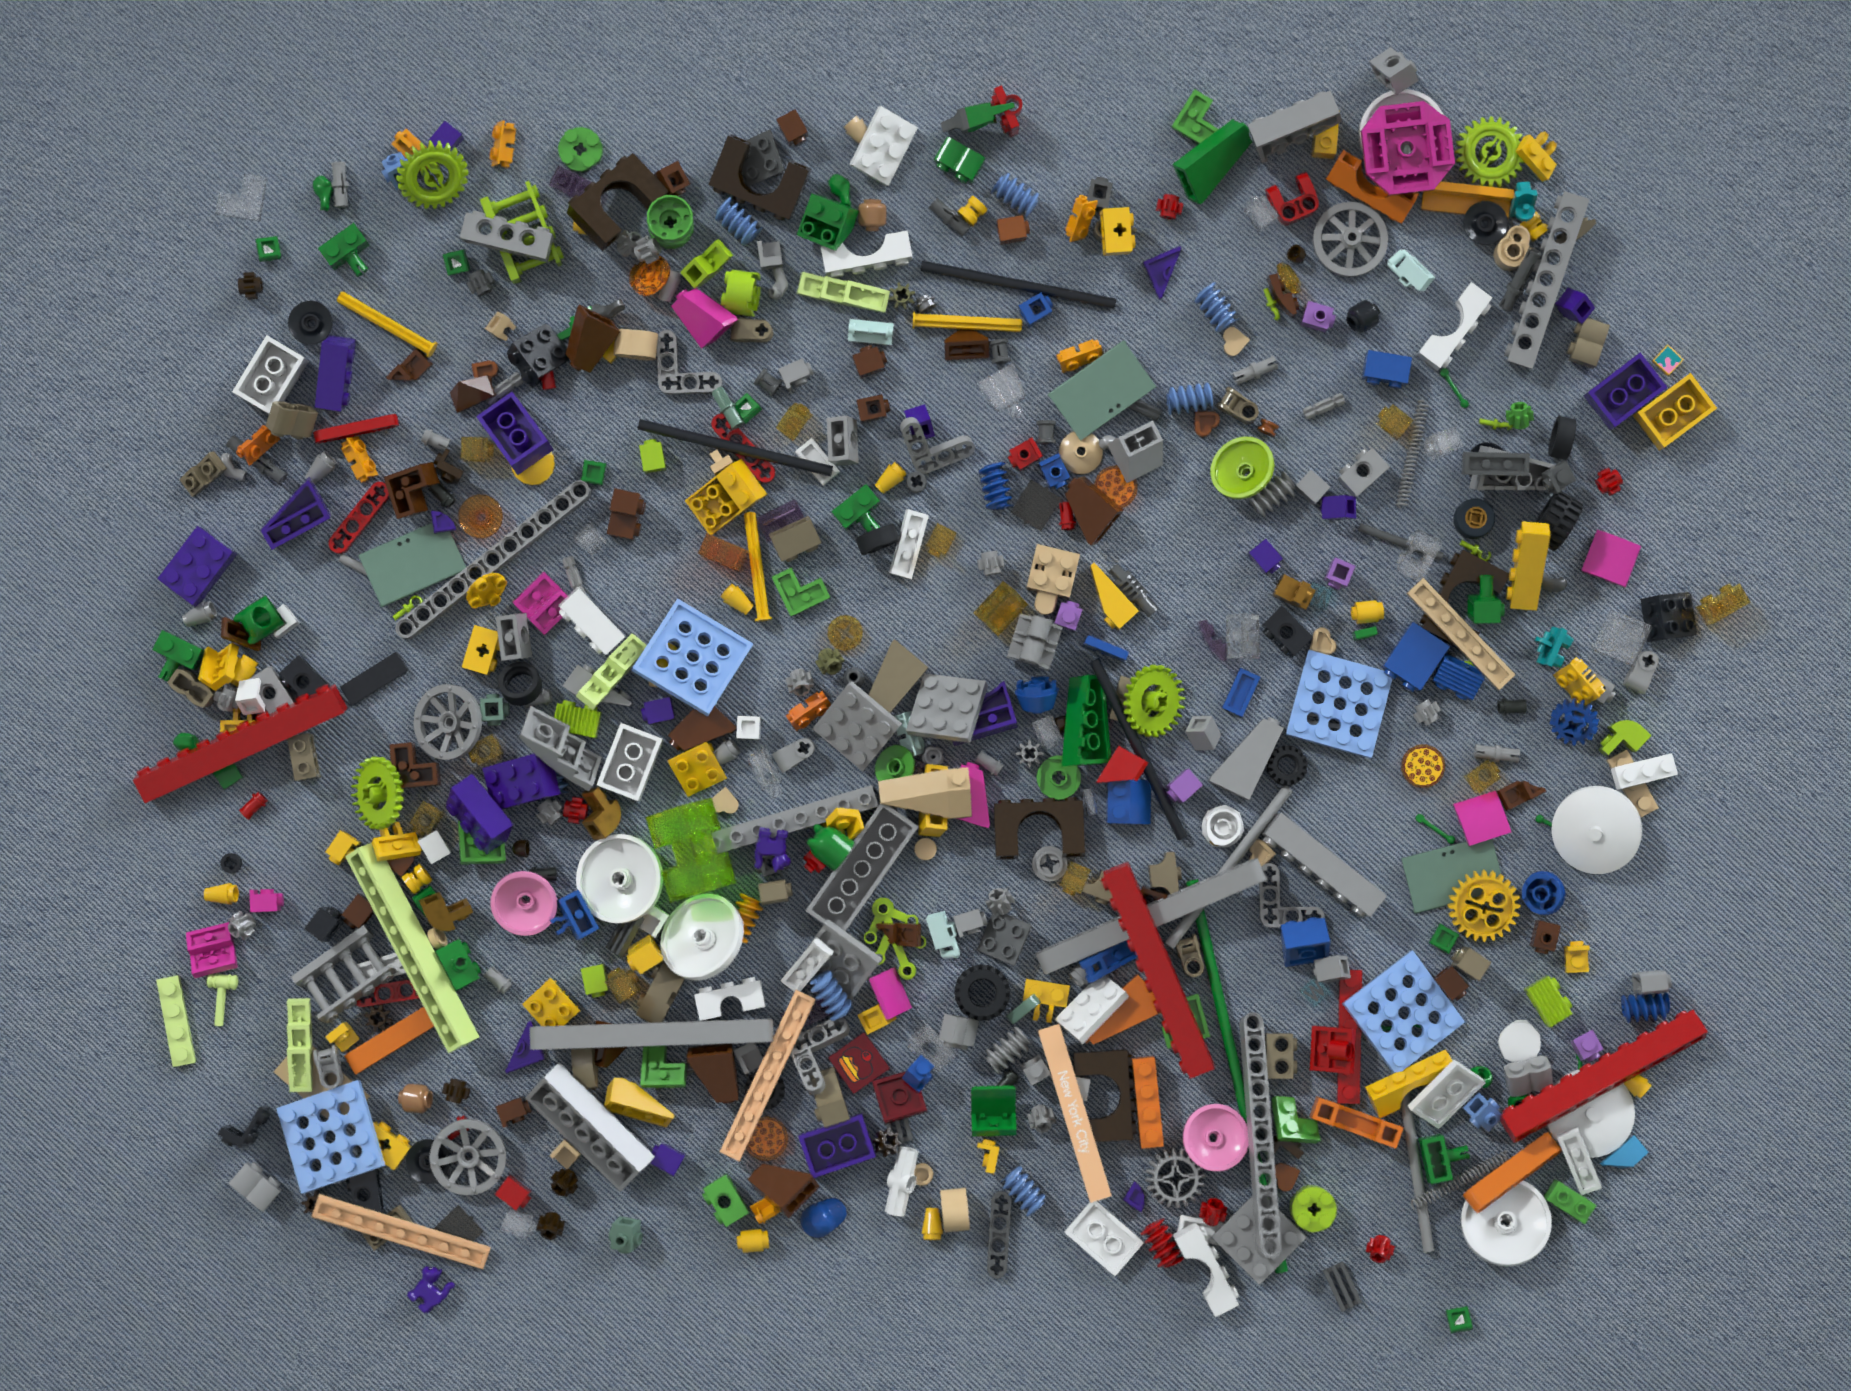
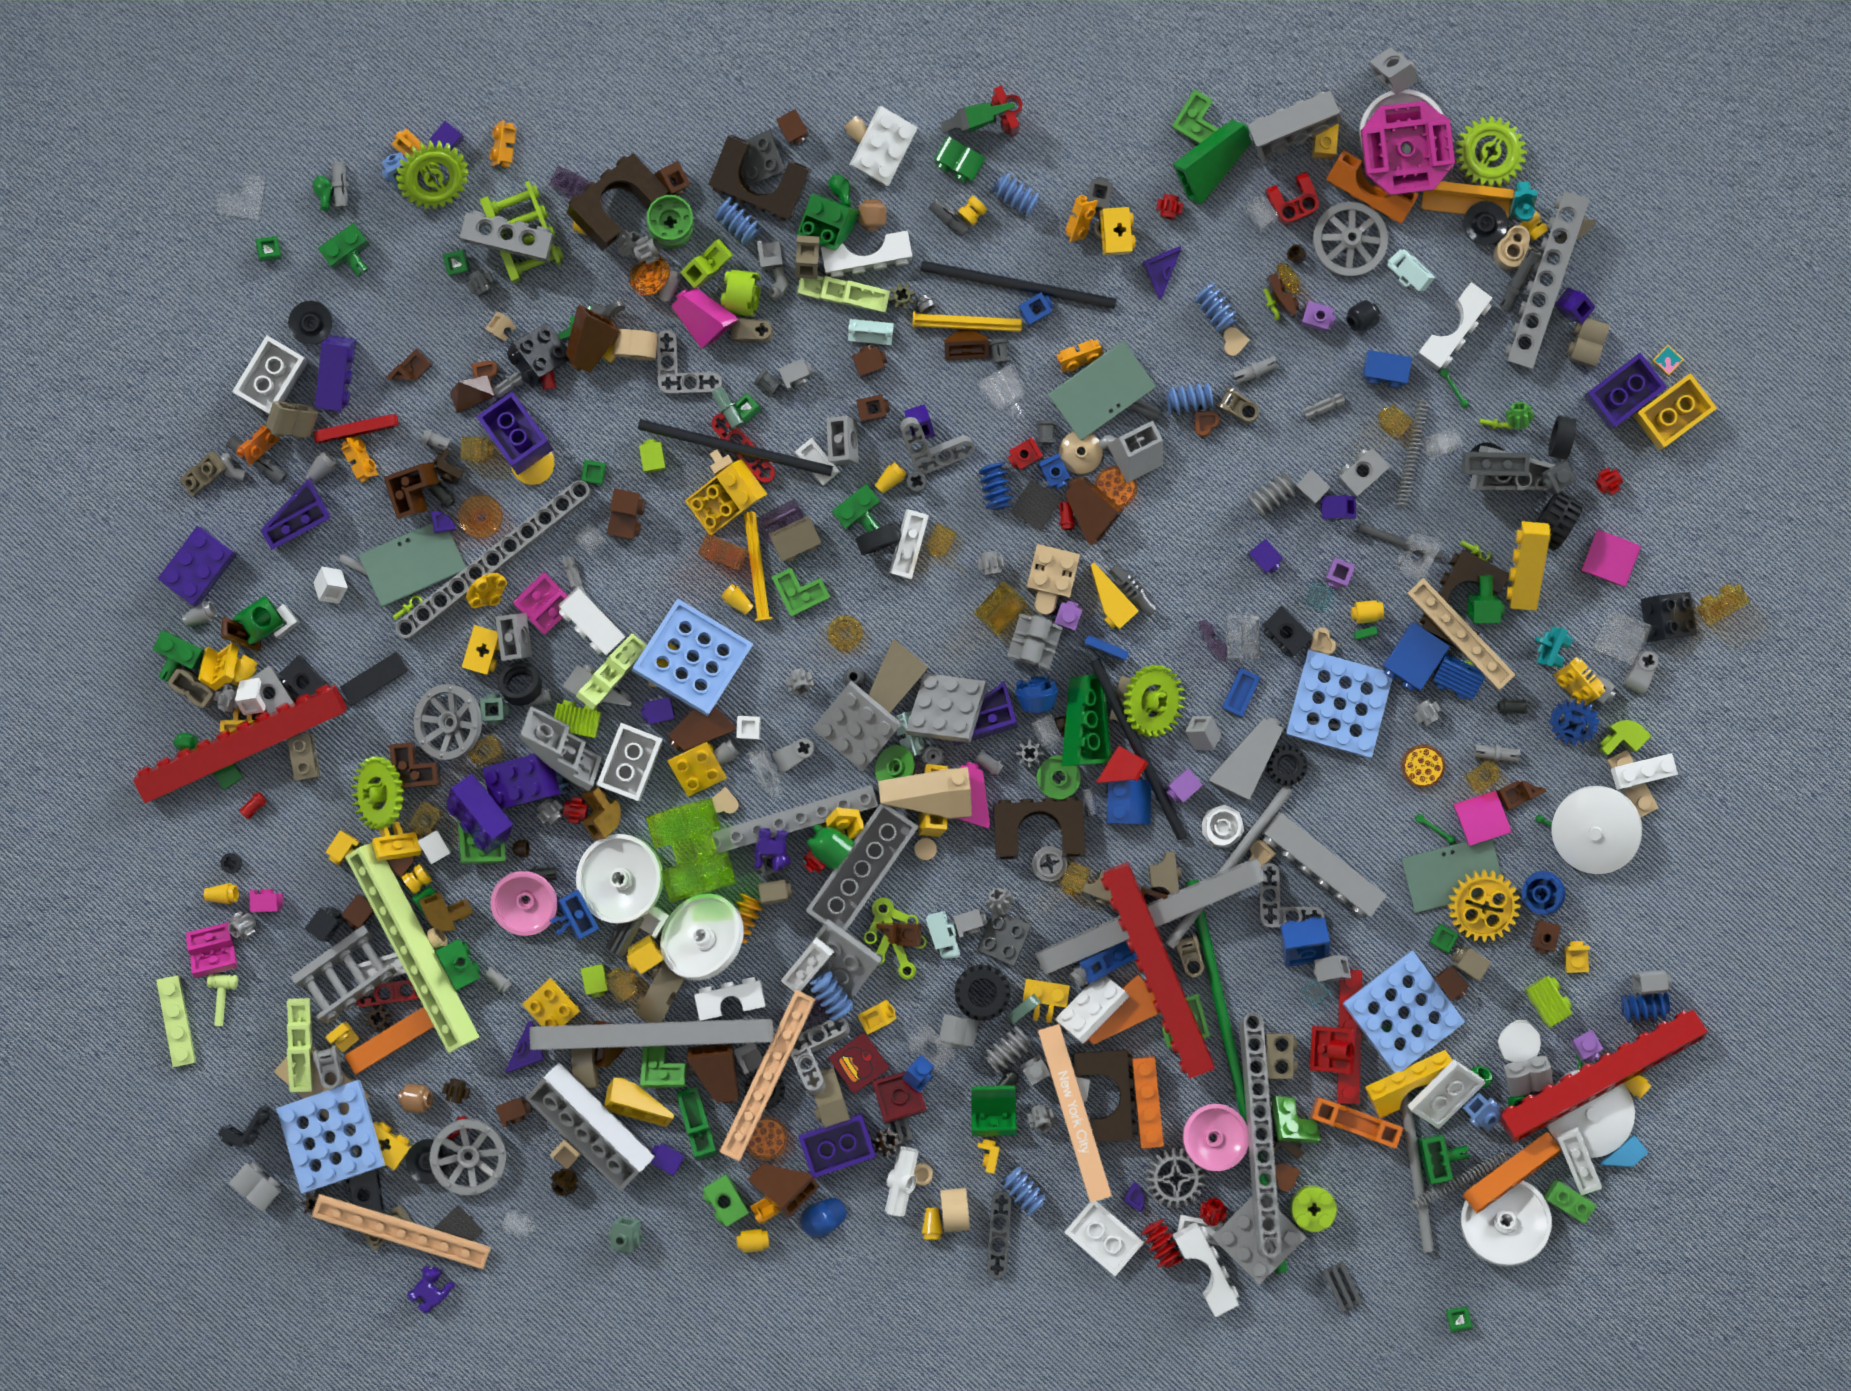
dark brown gear [238,272,263,300] -> none
red beam [328,482,390,554] -> none
yellow axle [337,292,438,358] -> none
red brick [495,1175,532,1210] -> none
dark brown gear [536,1212,565,1240] -> none
bright green plate [558,127,603,172] -> none
clear yellow bracket [776,402,813,441] -> none
orange hinge [785,691,831,731] -> none
olive gear [815,648,845,675] -> none
dark pink slope [869,967,912,1020] -> none
dark orange brick [996,215,1030,245] -> none
lime dish [1210,436,1275,499] -> none
dark orange bush [1257,419,1279,437] -> none
pearl gold brick [1272,574,1316,610] -> none
red gear [1366,1235,1395,1263] -> none
black wheel [1454,498,1495,539] -> none
yellow hinge [1515,131,1557,182] -> none
dark grey arm [1541,571,1567,592] -> none
none -> white panel [314,567,348,604]
none -> green slope [676,1086,718,1161]
none -> dark tan brick [795,235,819,279]

